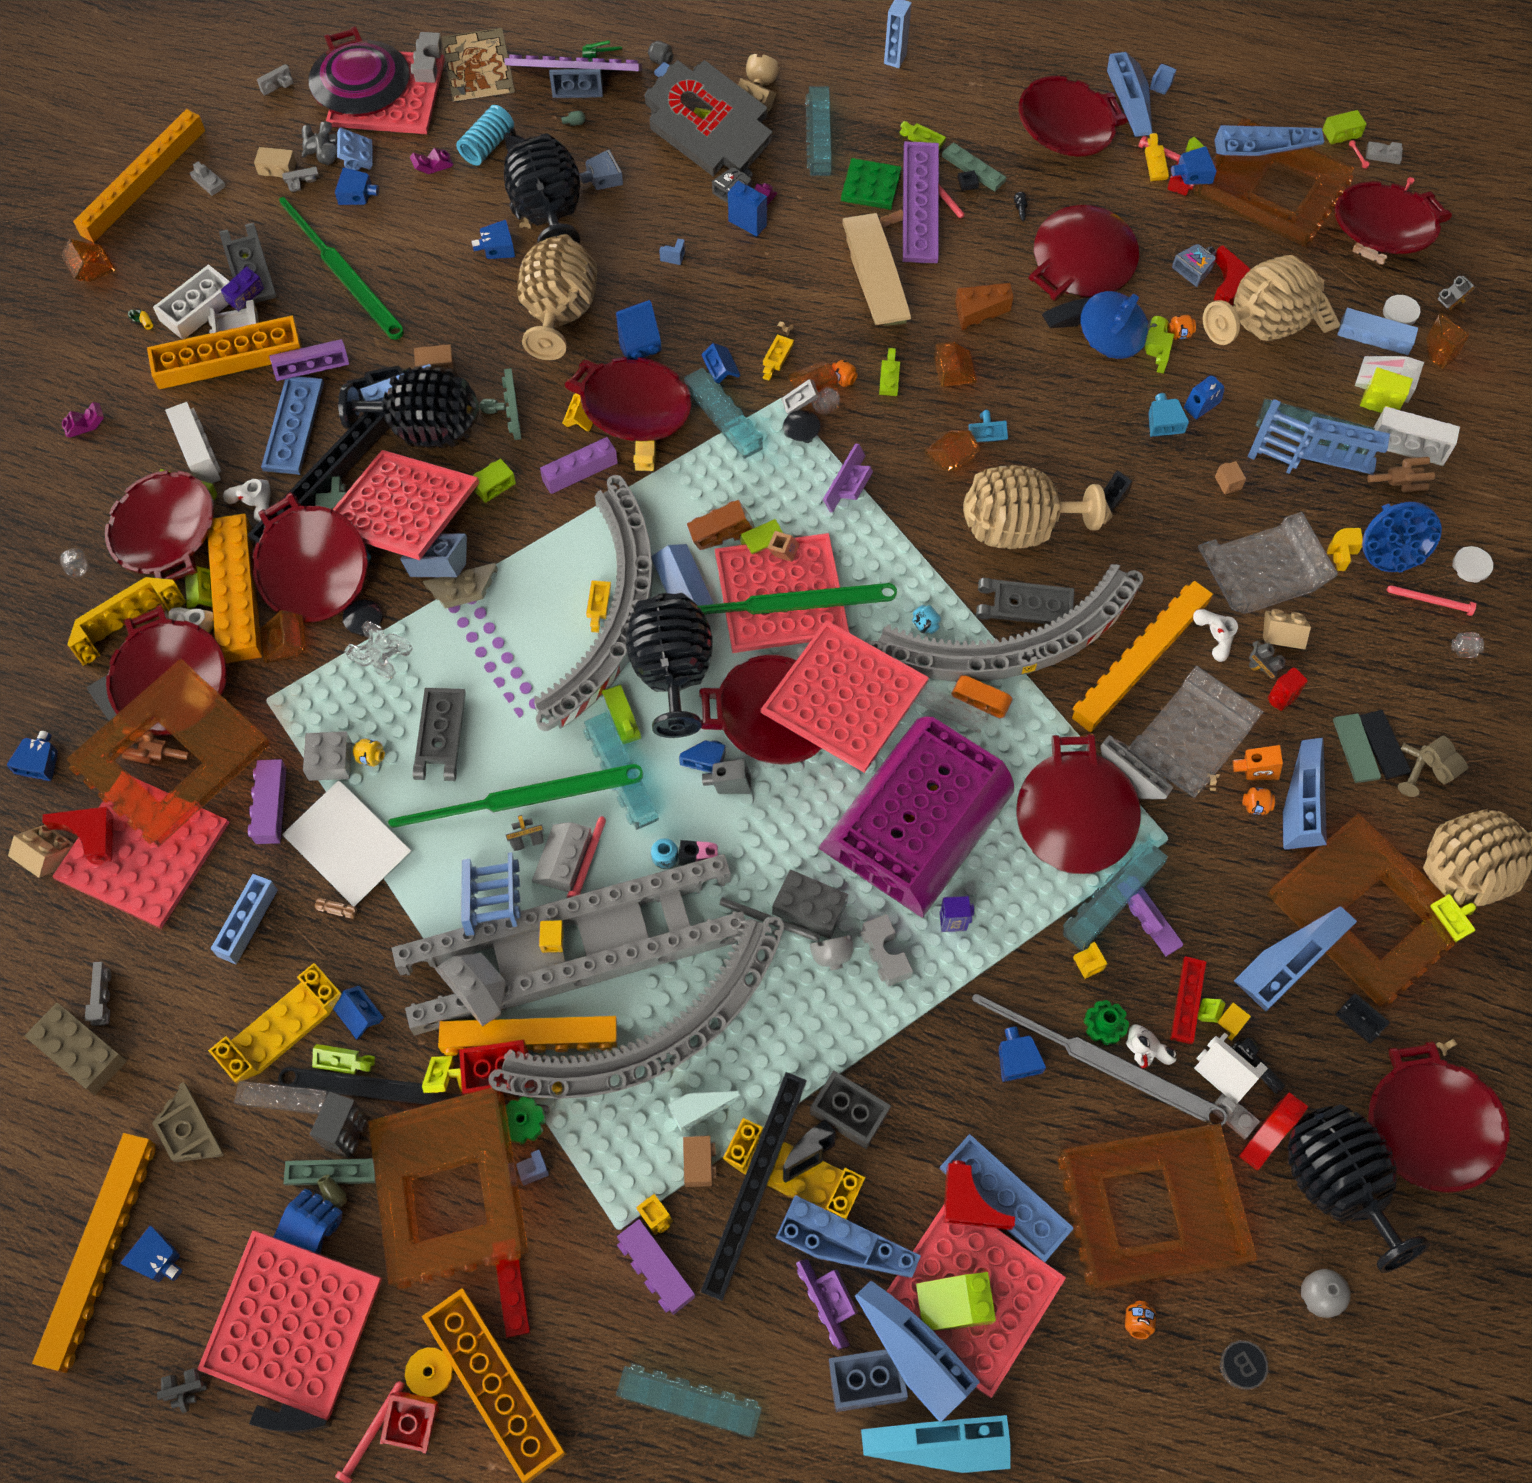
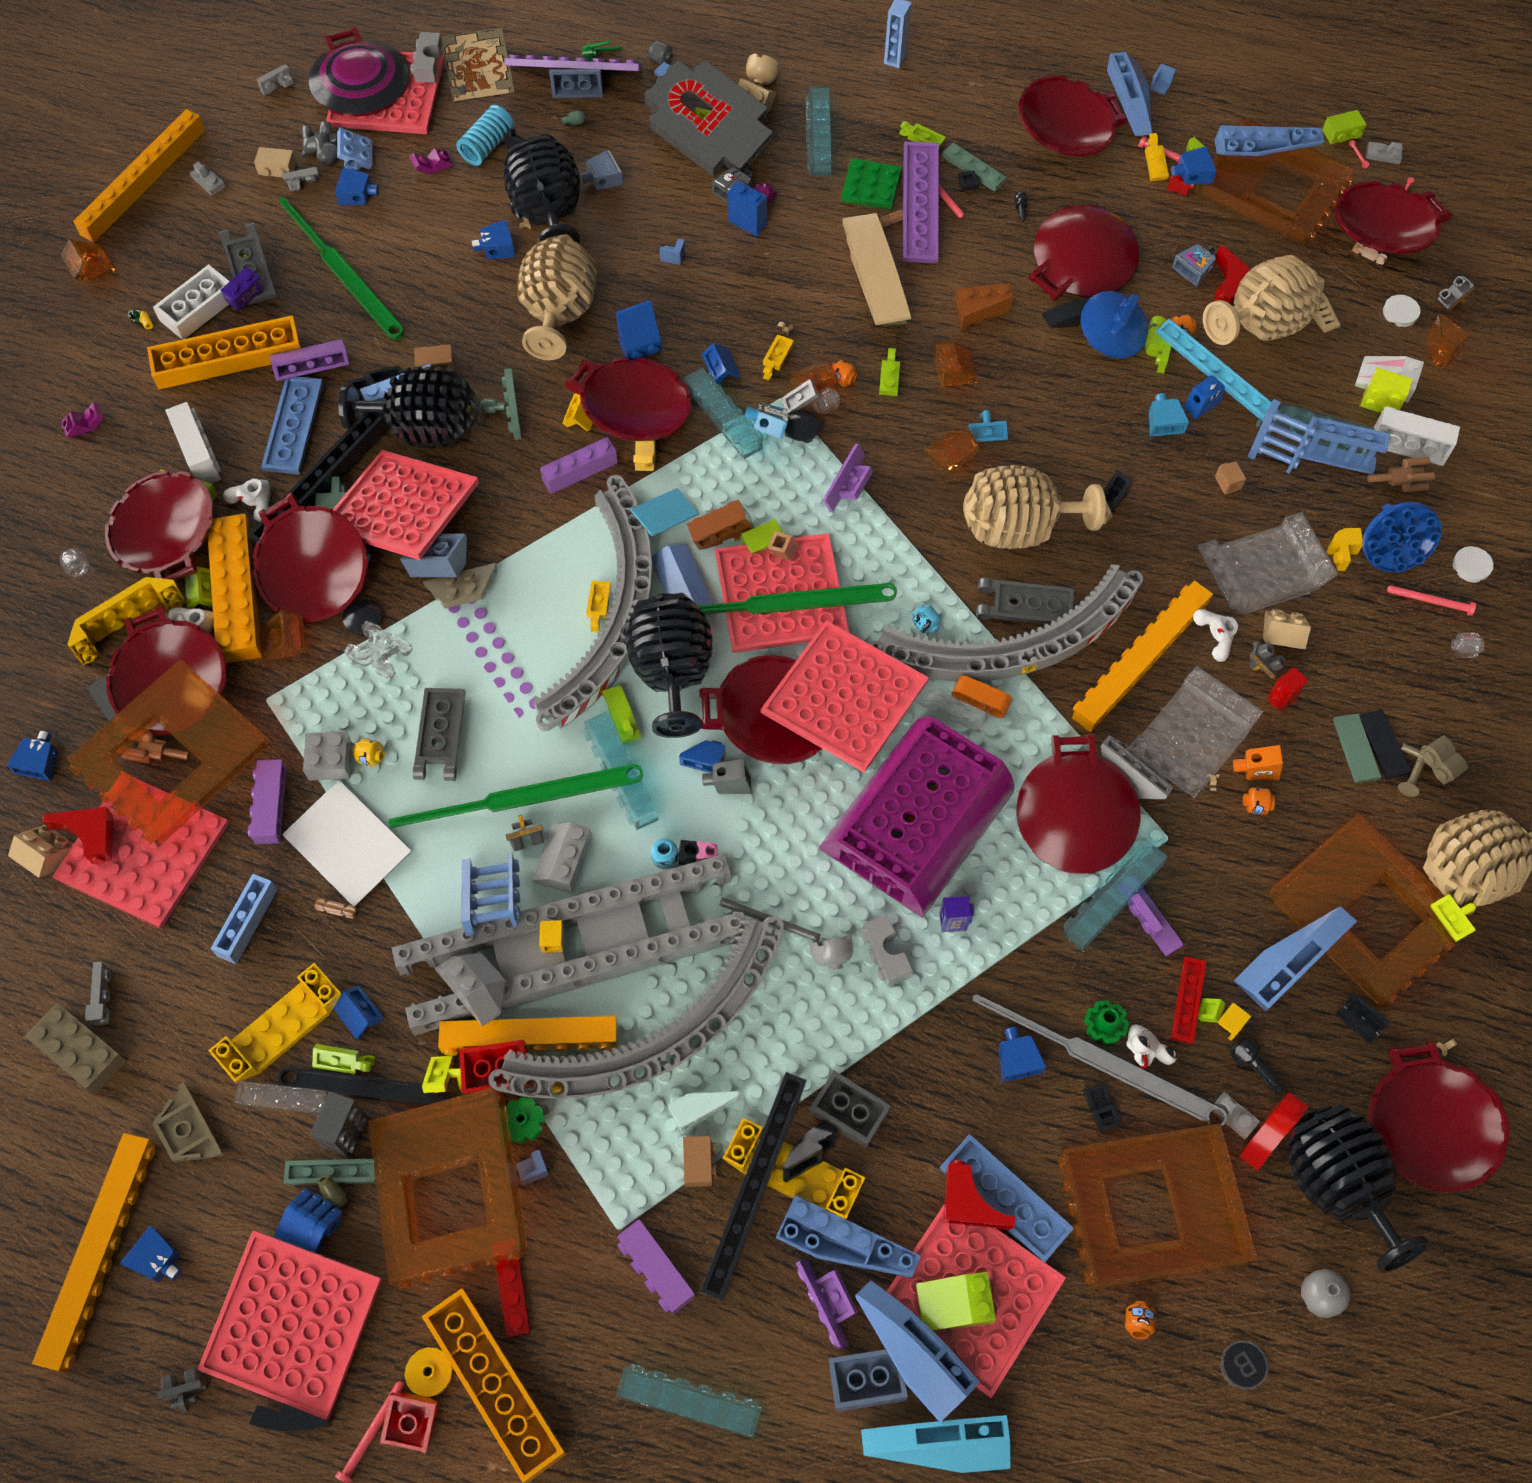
white panel [208,300,259,333] -> none
lime brick [473,458,516,503] -> none
coral bar [567,816,606,898] -> none
yellow bracket [636,1194,673,1235] -> none
dark grey brick [772,869,848,939] -> none
yellow panel [1073,942,1107,979] -> none
white panel [1194,1033,1268,1104] -> none
medium blue wedge [1283,738,1327,850] -> none
light blue brick [1337,308,1418,355] -> none
none -> medium azure window [630,488,699,536]
none -> dark azure torso [744,403,788,439]
none -> black slope [1082,1083,1121,1133]
none -> medium azure tile [1156,319,1272,421]

